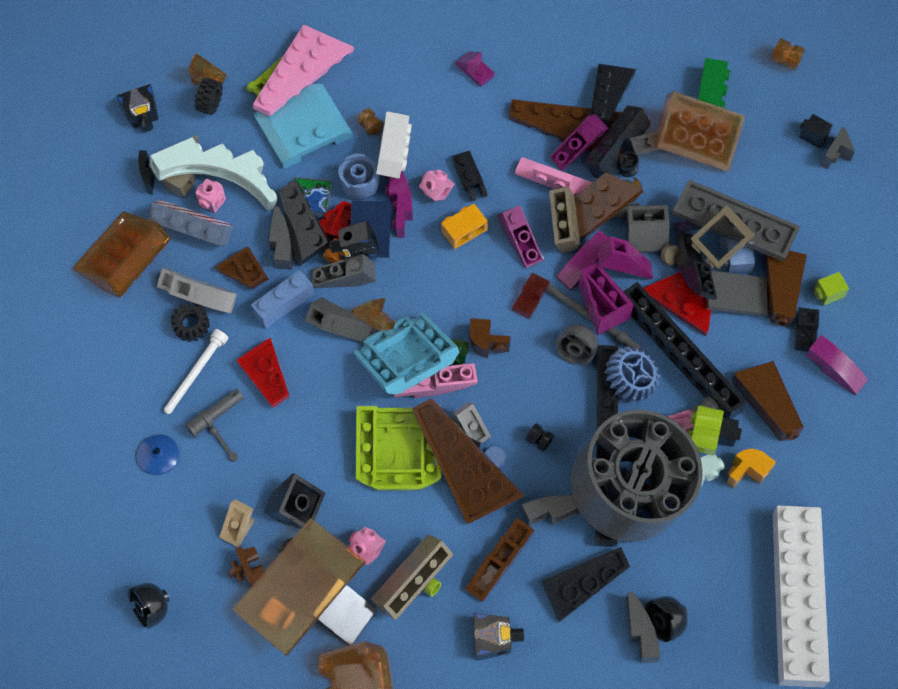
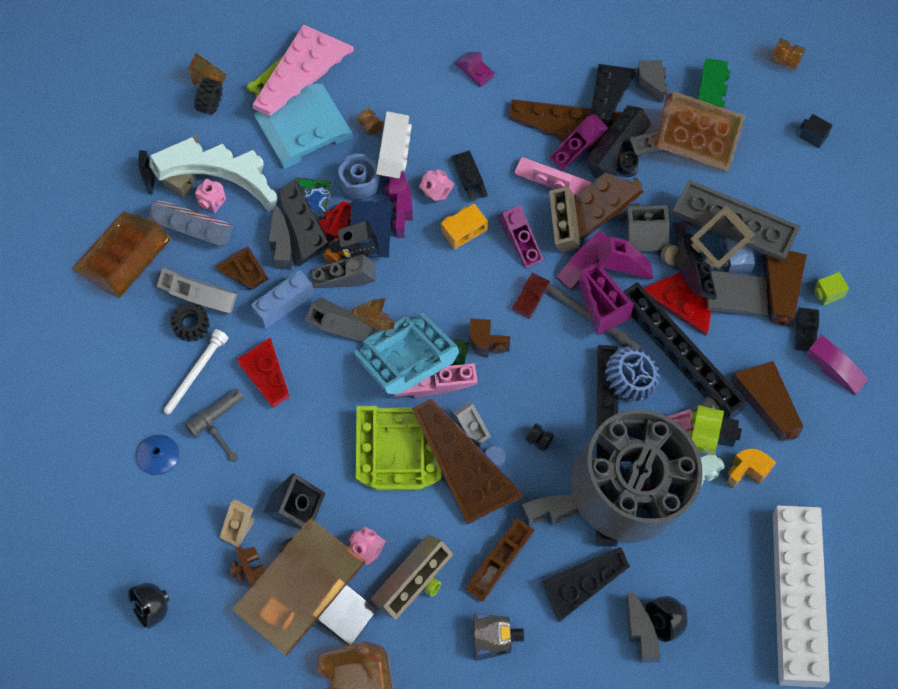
torso [116,84,159,132] -> none
dark grey cylinder [555,324,598,366] -> none
dark grey slope [821,127,855,169] -> none
none -> dark grey slope [637,60,668,103]

